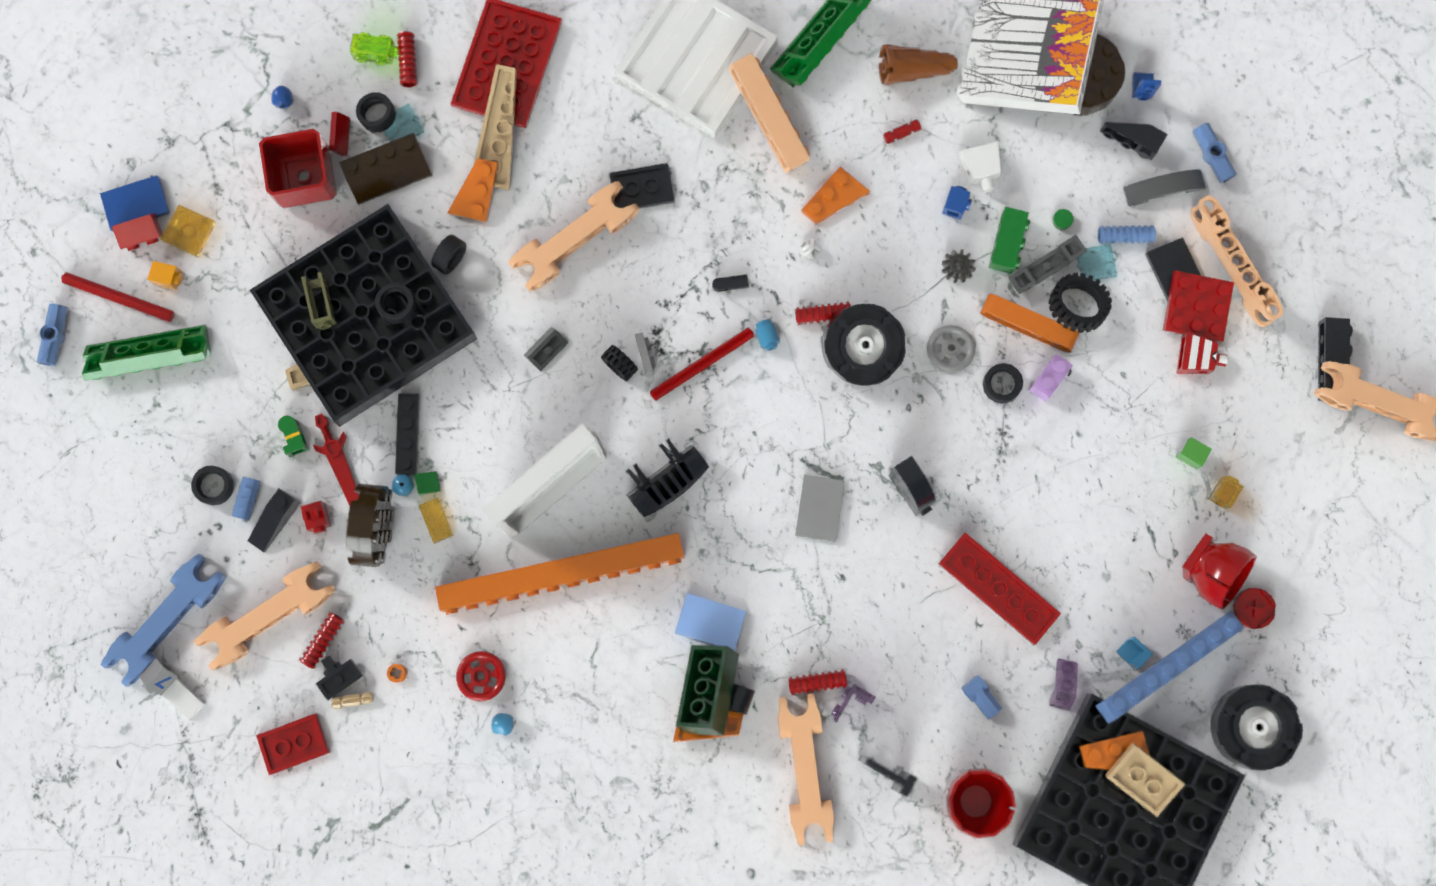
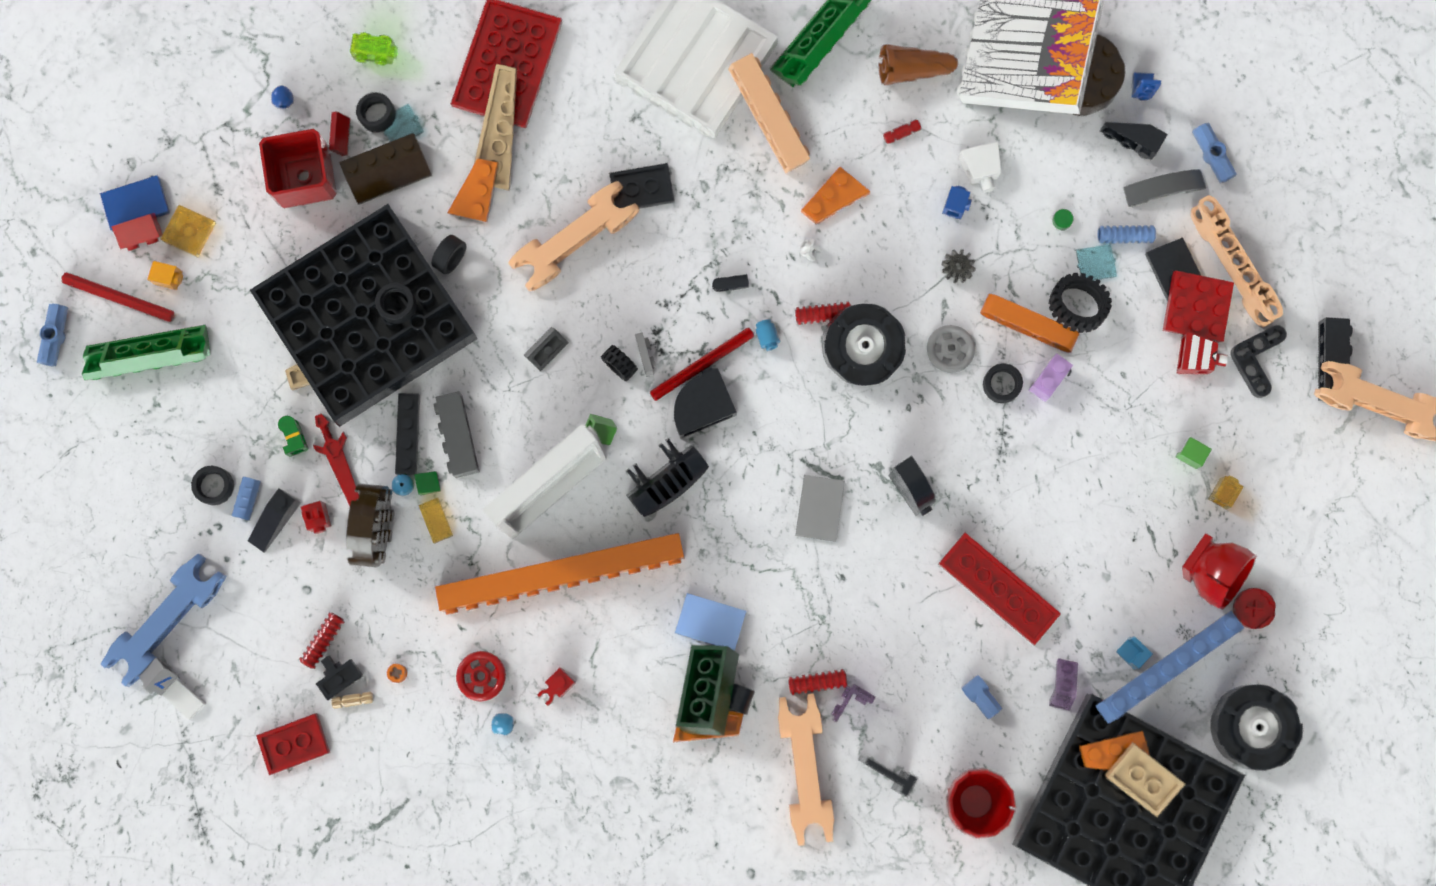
light nougat piece [194,561,337,670] -> none
olive window [301,272,337,329] -> none
red piece [397,31,417,88] -> none
green brick [988,206,1030,274] -> none
dark grey slope [1008,235,1087,295] -> none
none -> dark grey brick [433,391,480,478]
none -> red brick [537,668,576,706]
none -> bright green panel [585,414,617,445]
none -> black brick [674,367,737,439]
none -> black beam [1230,325,1287,398]

